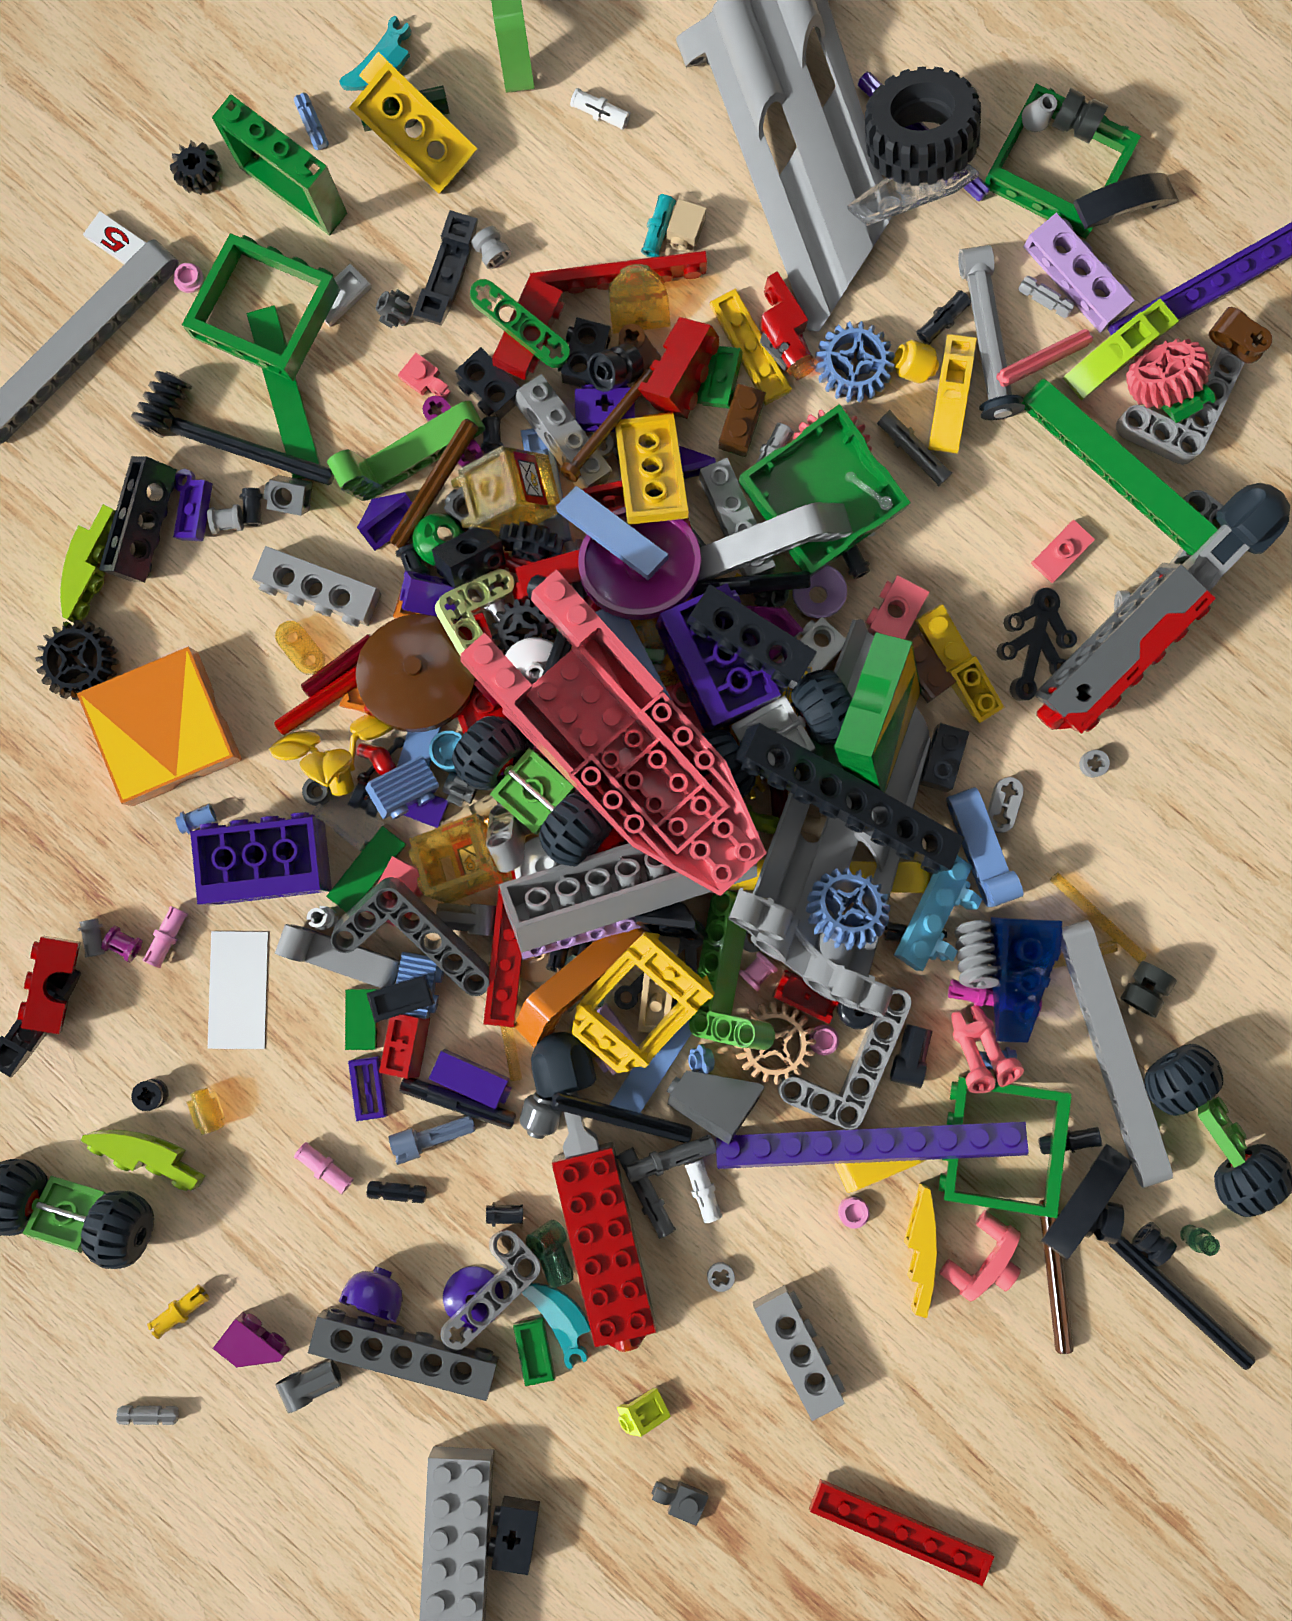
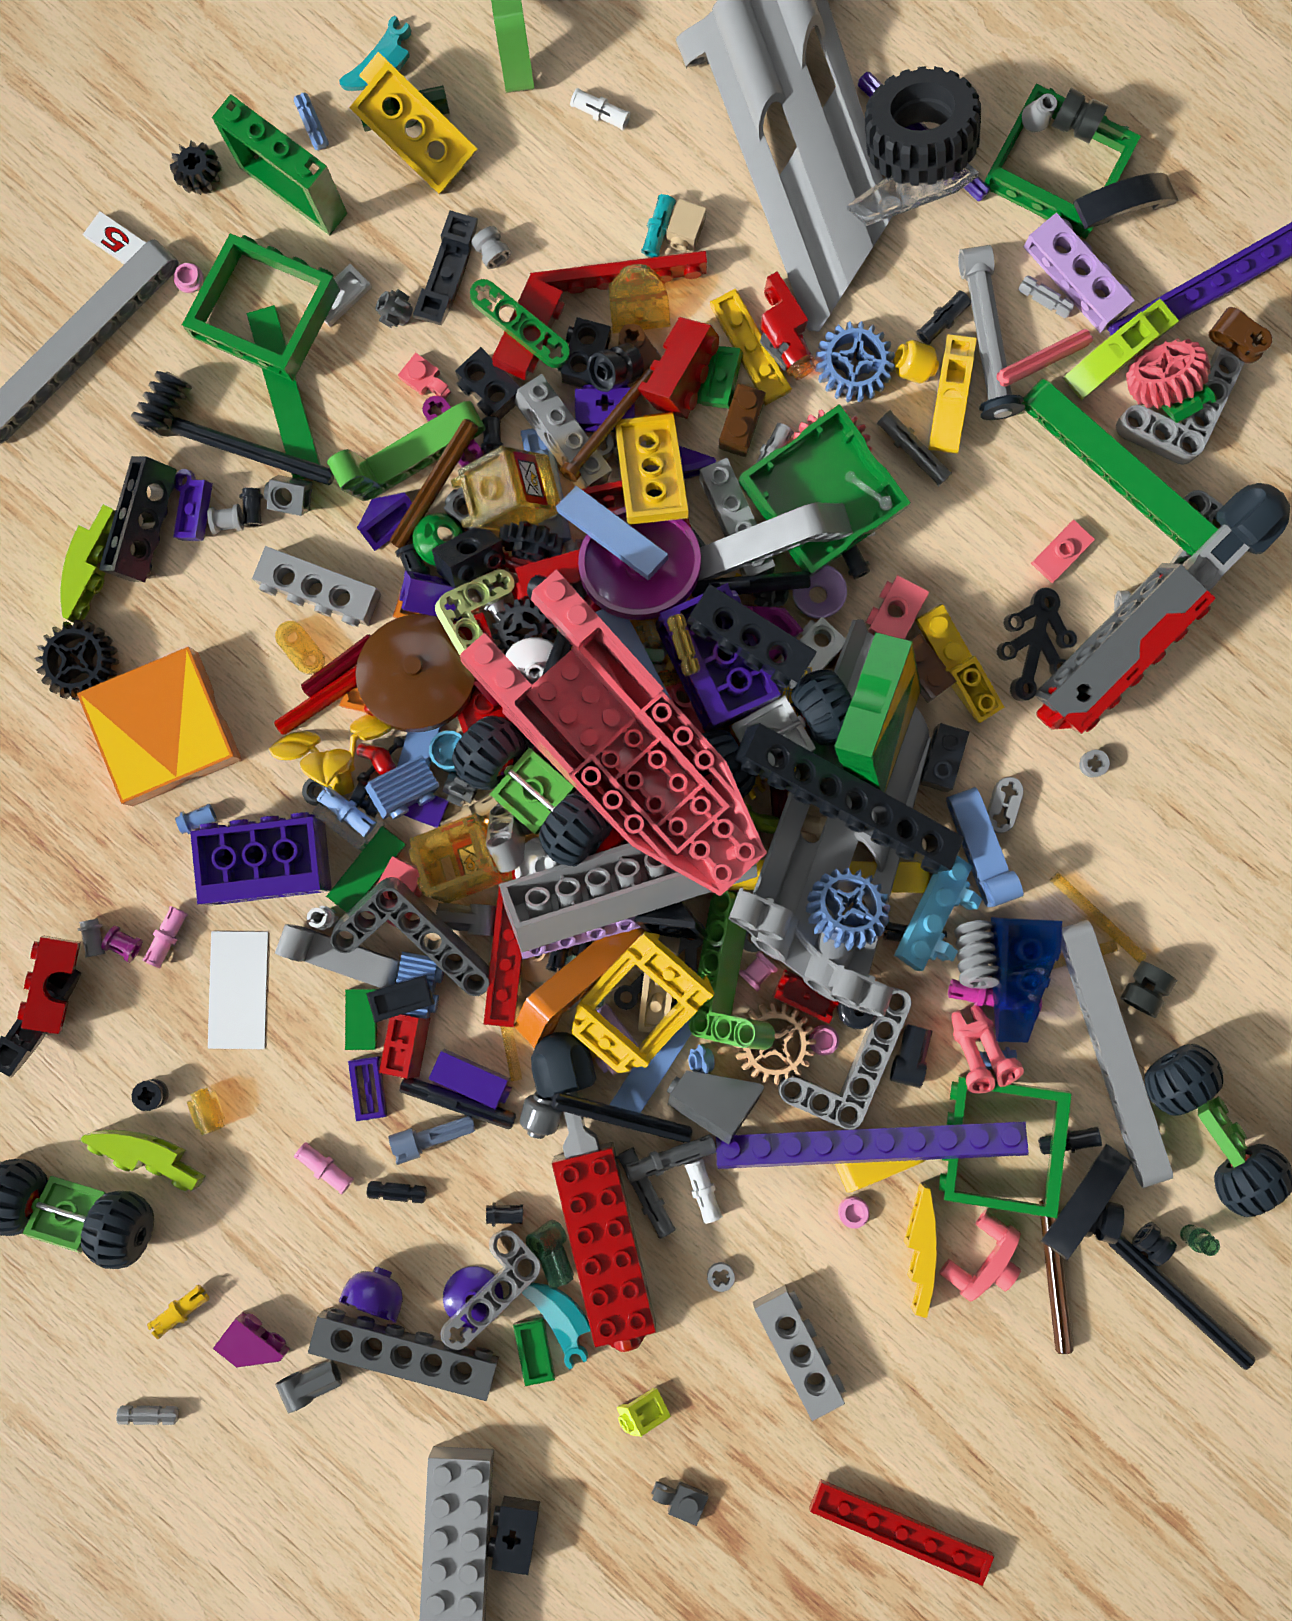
none -> light blue pin [317,785,377,838]
none -> clear yellow axle [667,614,700,676]

